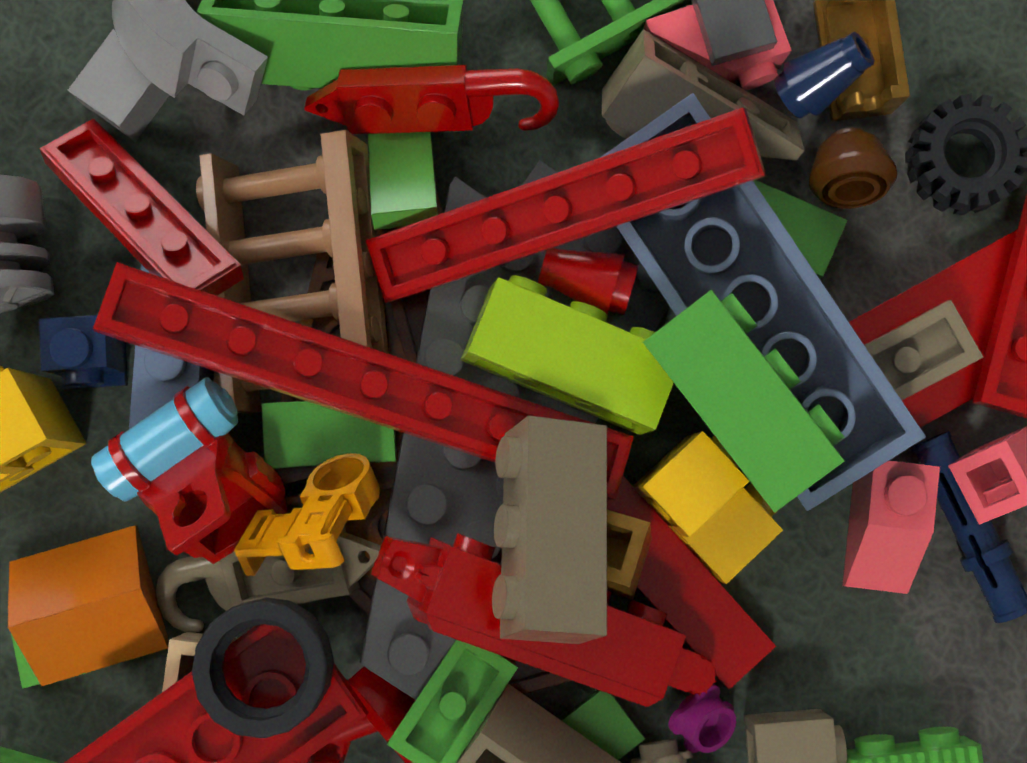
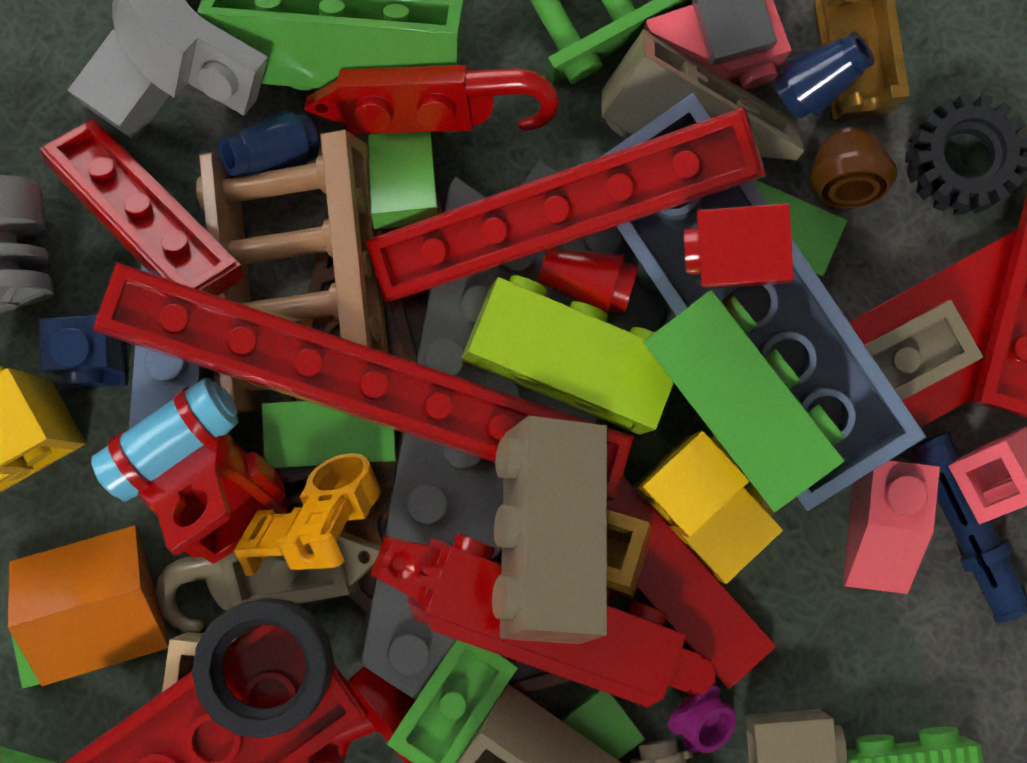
none -> dark blue cone [219,110,319,176]
none -> red brick [684,203,794,289]

